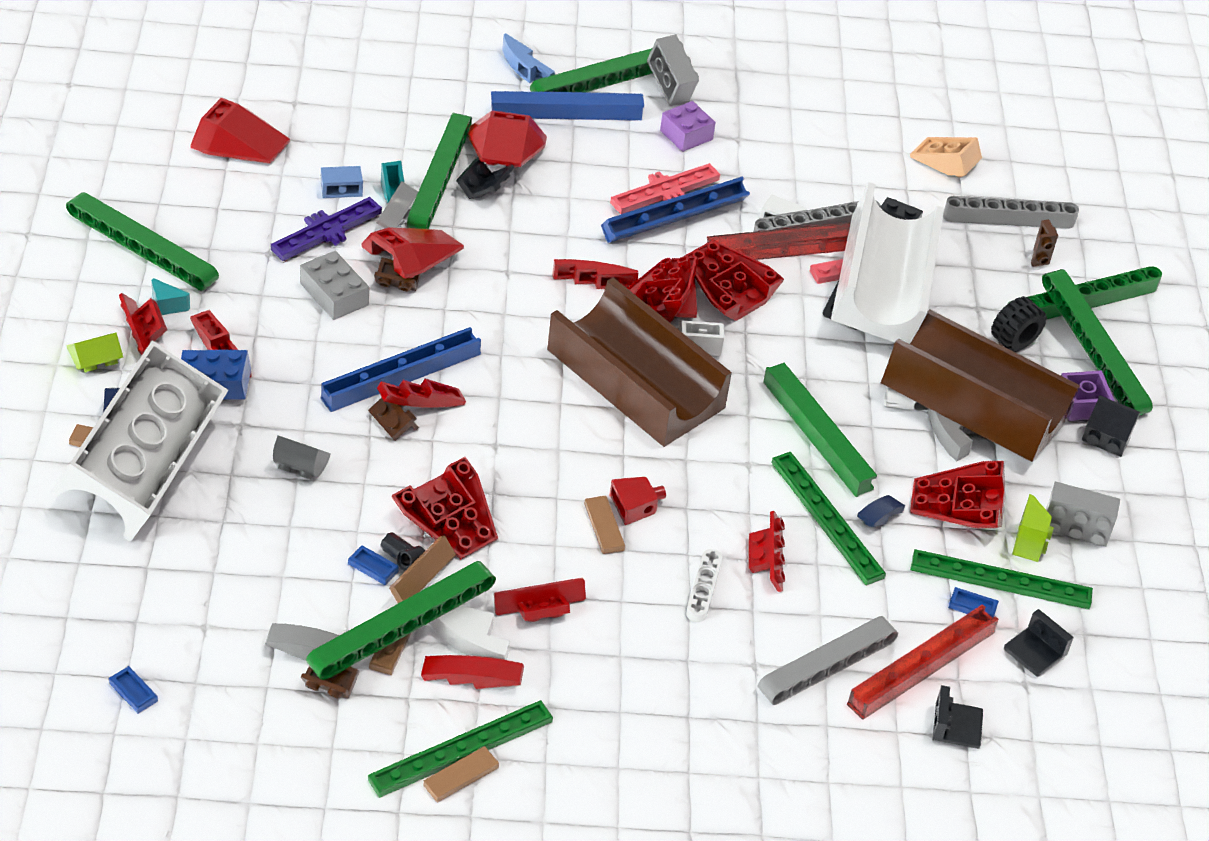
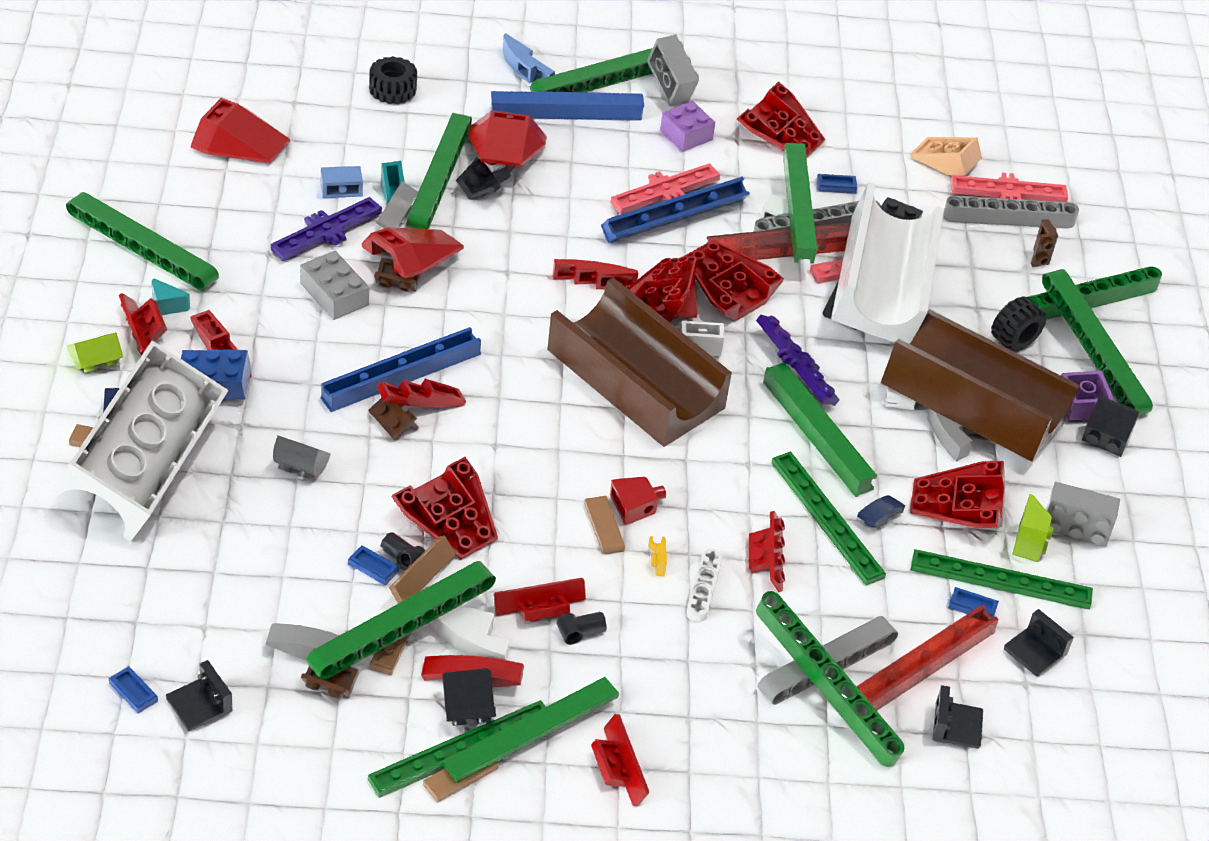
none -> black bracket [166,660,233,731]
none -> black tyre [369,56,417,104]
none -> black bracket [442,668,496,726]
none -> green tile [443,676,619,783]
none -> black piece [556,611,607,645]
none -> red bracket [591,714,649,806]
none -> yellow plate [648,536,667,577]
none -> red wedge [736,81,826,158]
none -> dark purple hinge [756,314,840,406]
none -> green beam [756,591,905,767]
none -> green tile [783,143,817,264]
none -> blue tile [817,174,857,194]
none -> coral hinge [951,172,1068,202]

